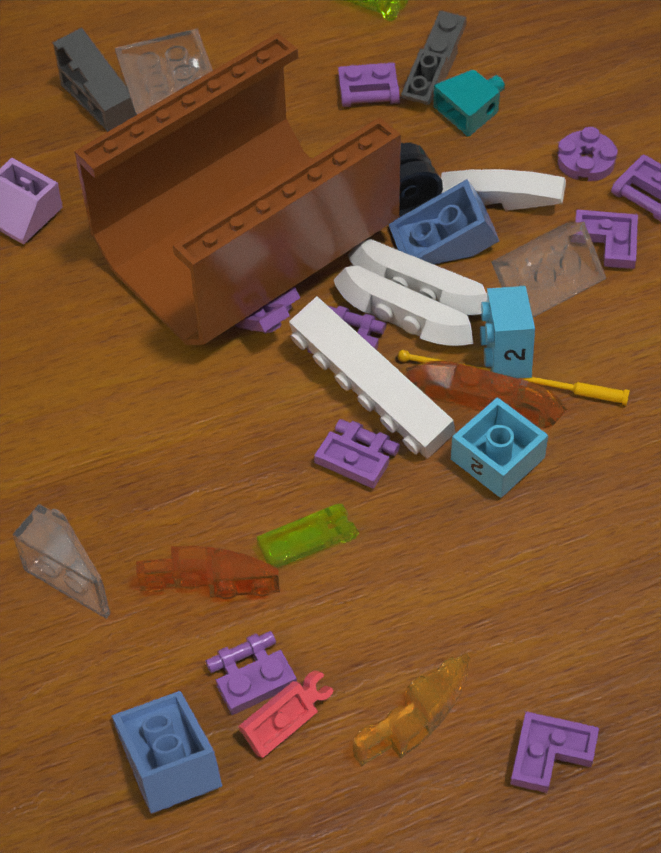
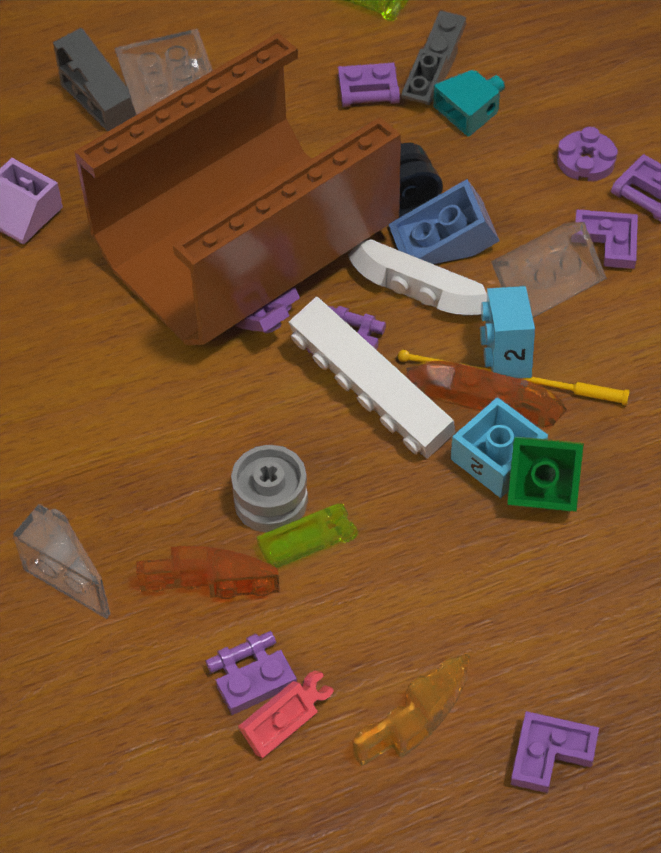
medium blue slope [112,691,223,814] -> none
medium lavender plate [314,419,400,489] -> none
white brick [334,265,473,346] -> none
white slope [441,169,566,211] -> none
none -> light grey wheel [231,445,308,533]
none -> green slope [507,436,584,512]

